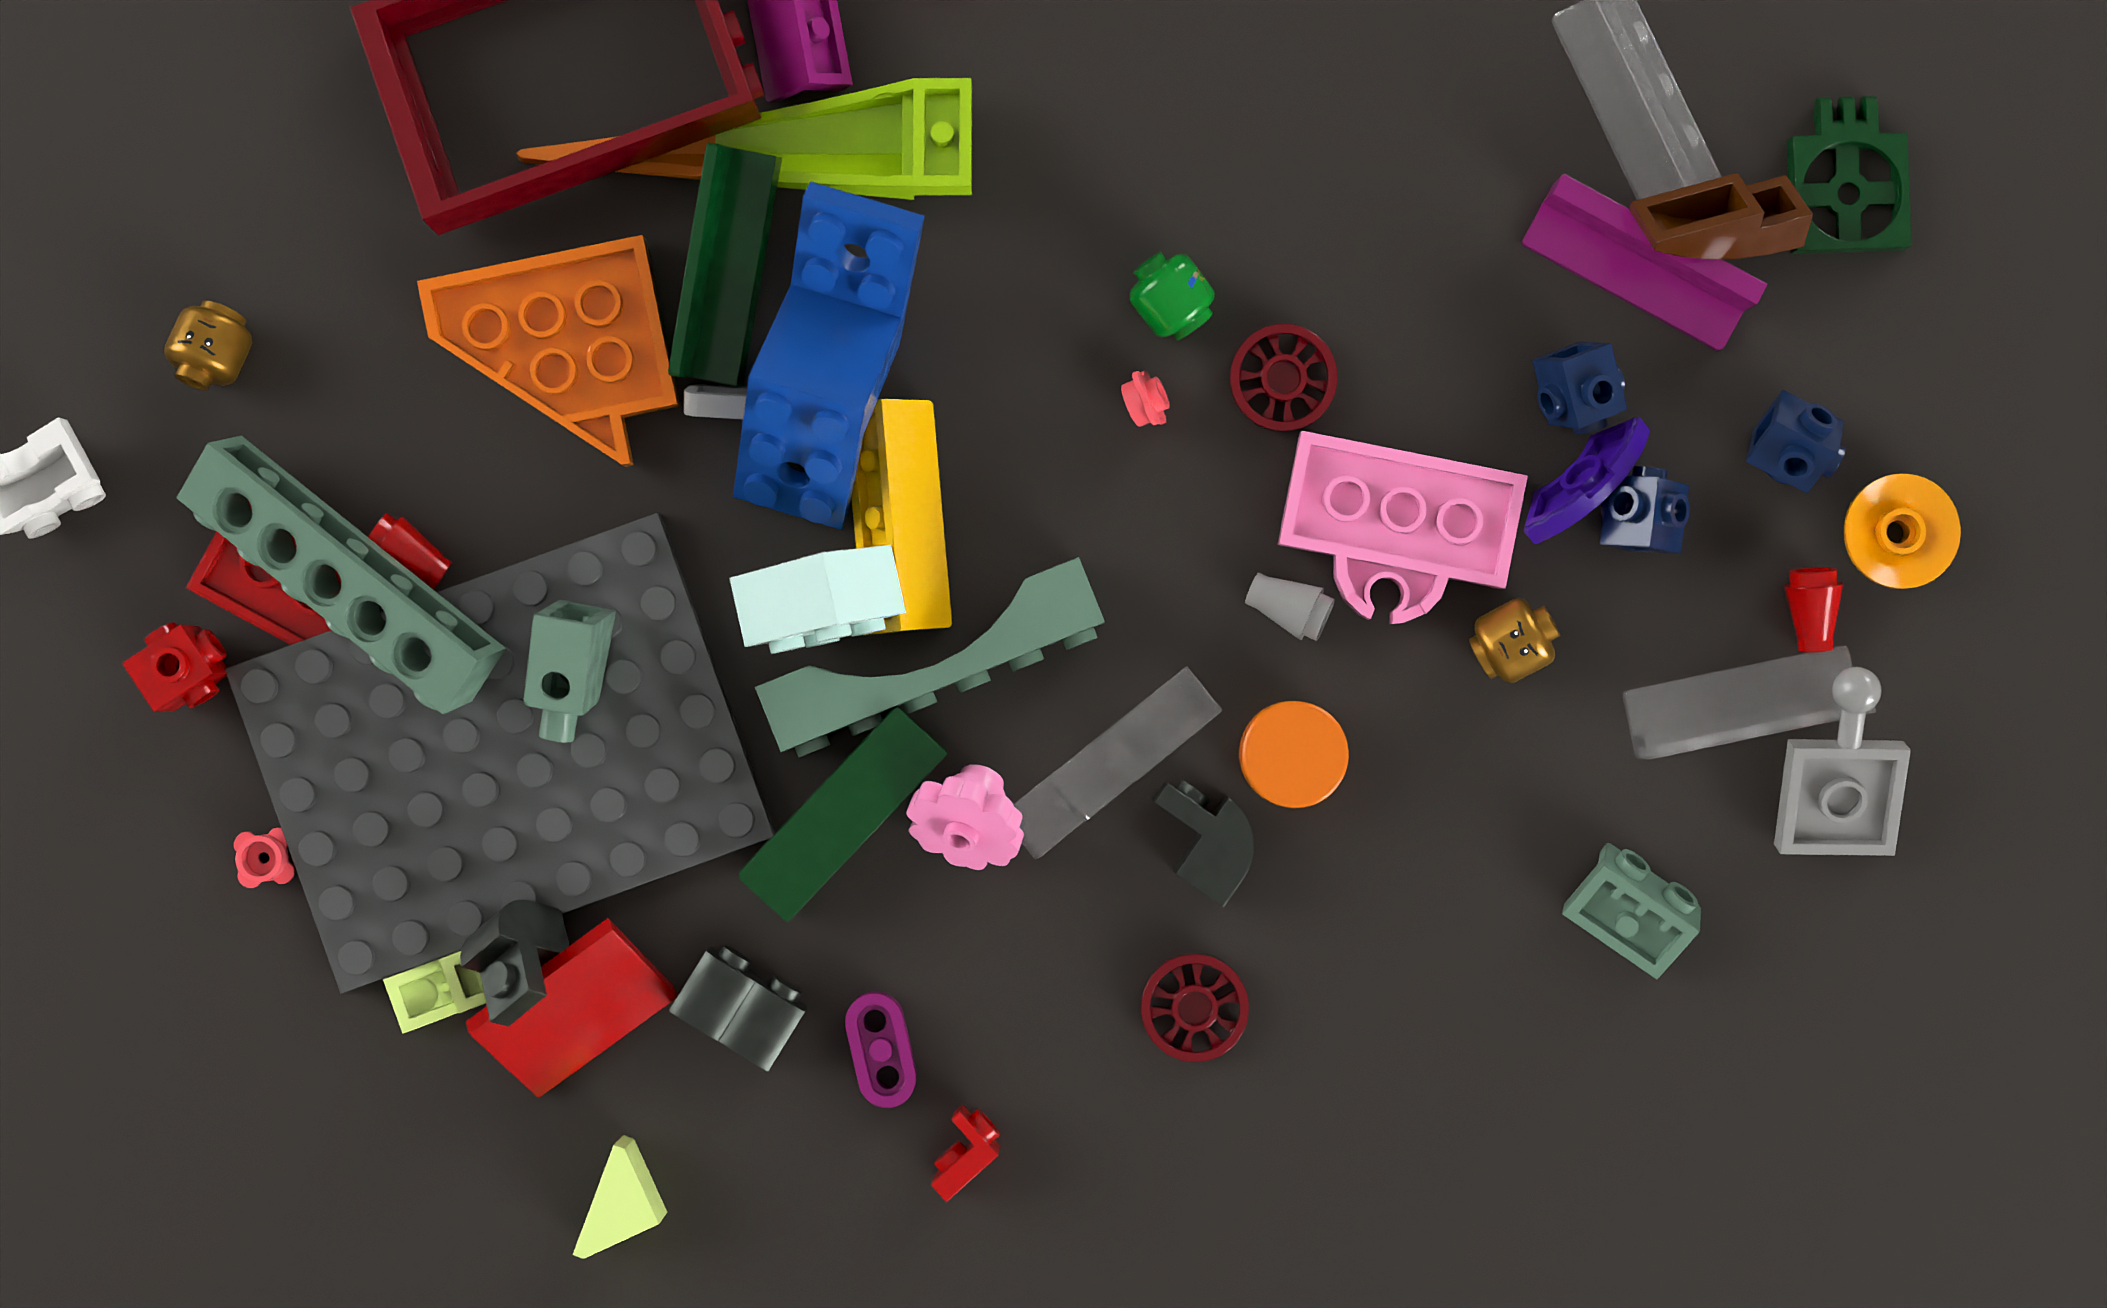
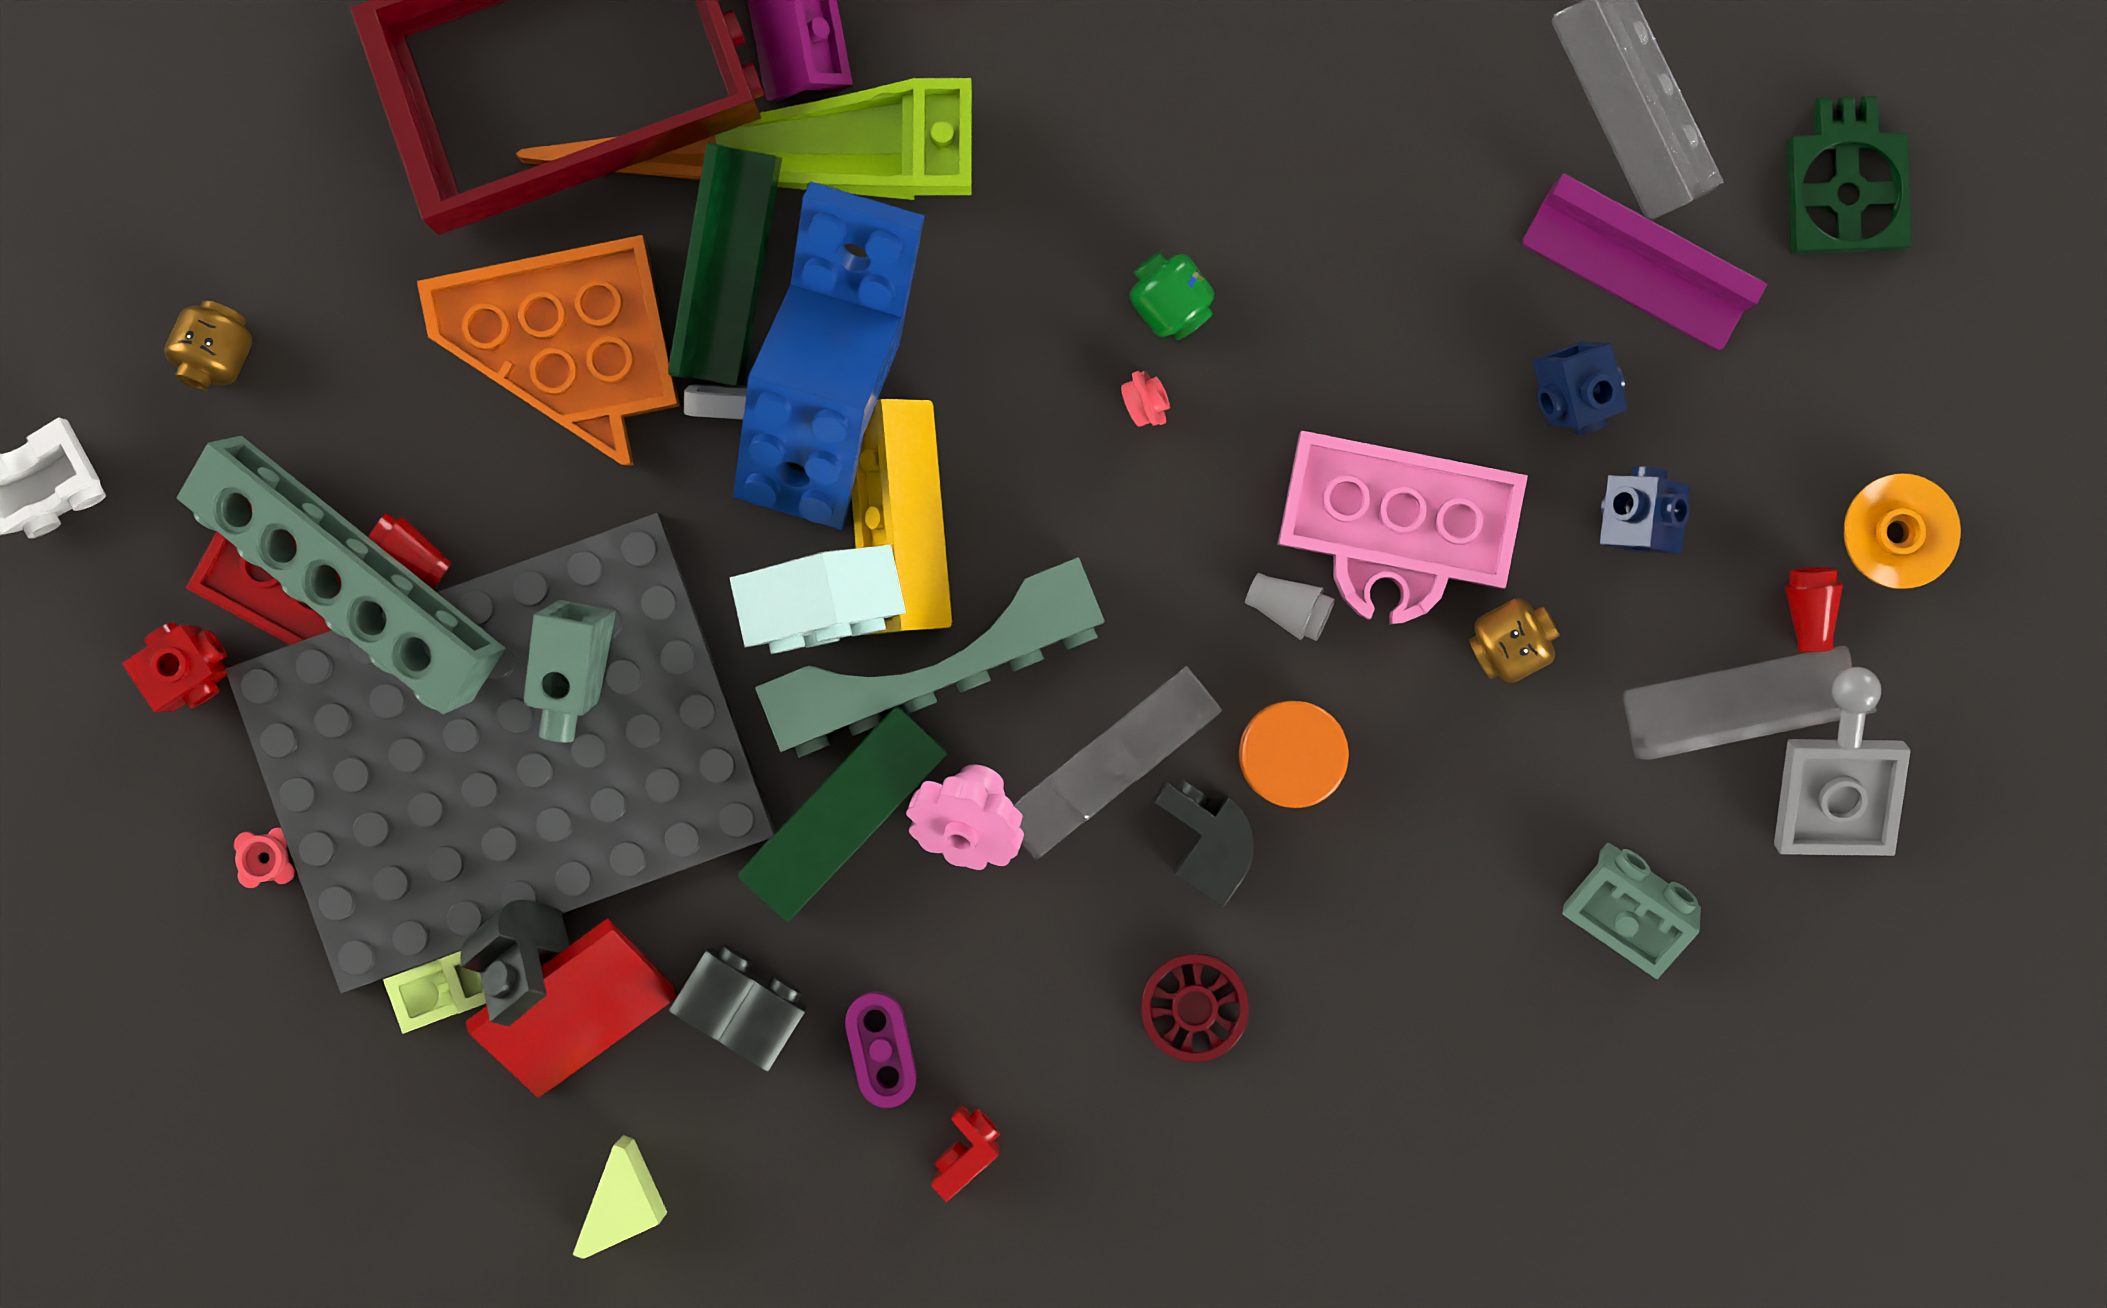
dark red wheel [1230,324,1337,432] -> none
dark purple tile [1524,416,1650,545] -> none
reddish brown slope [1629,173,1813,259] -> none
dark blue brick [1746,390,1846,493] -> none

